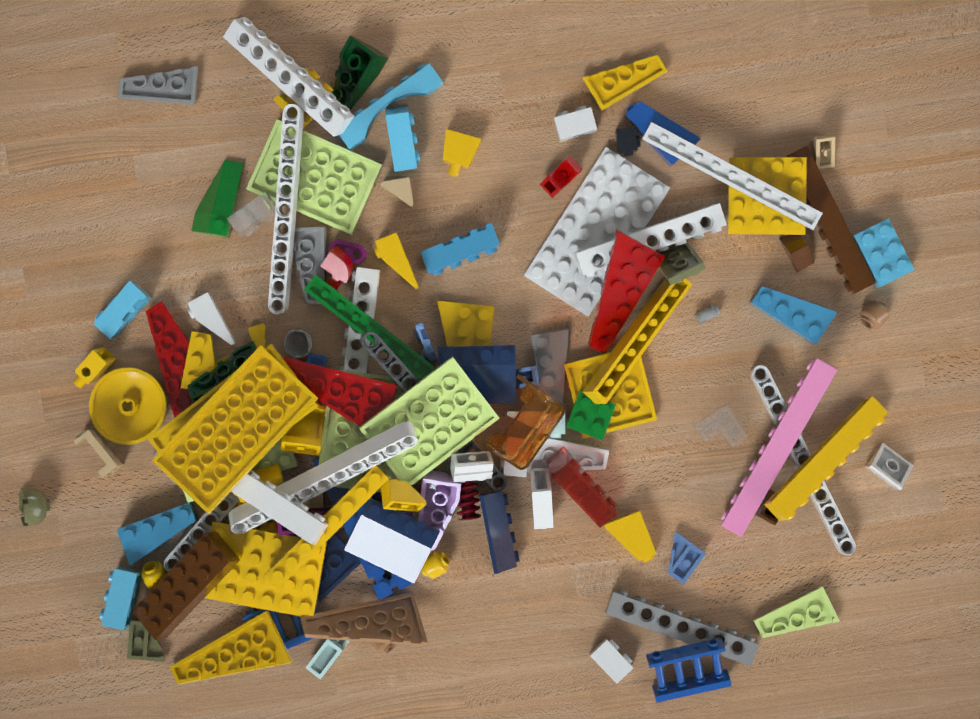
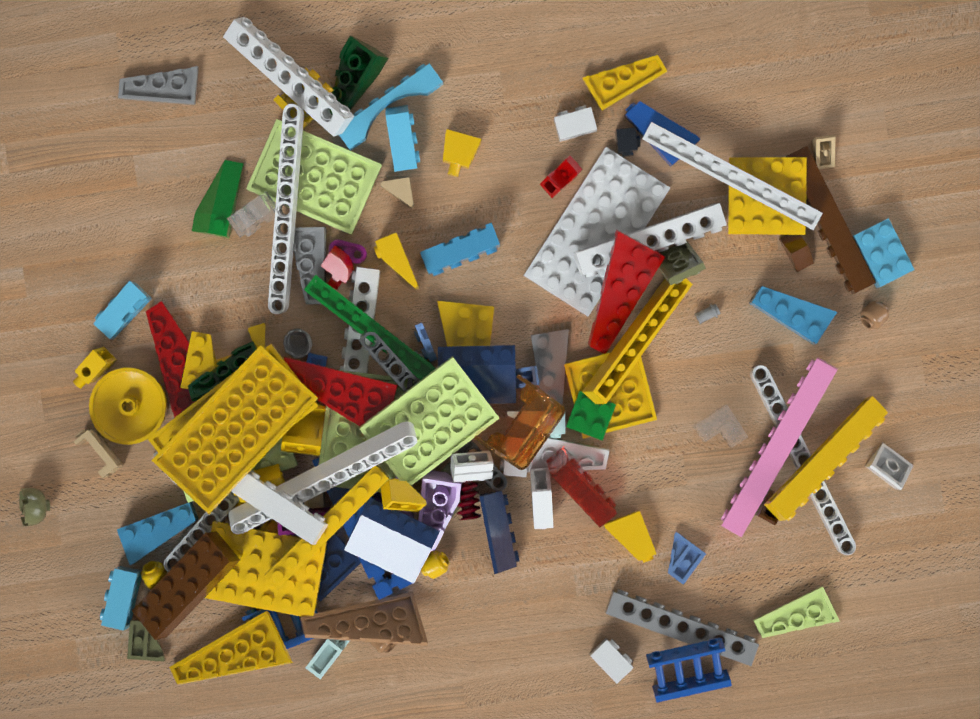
white slope [187,292,237,346] -> none

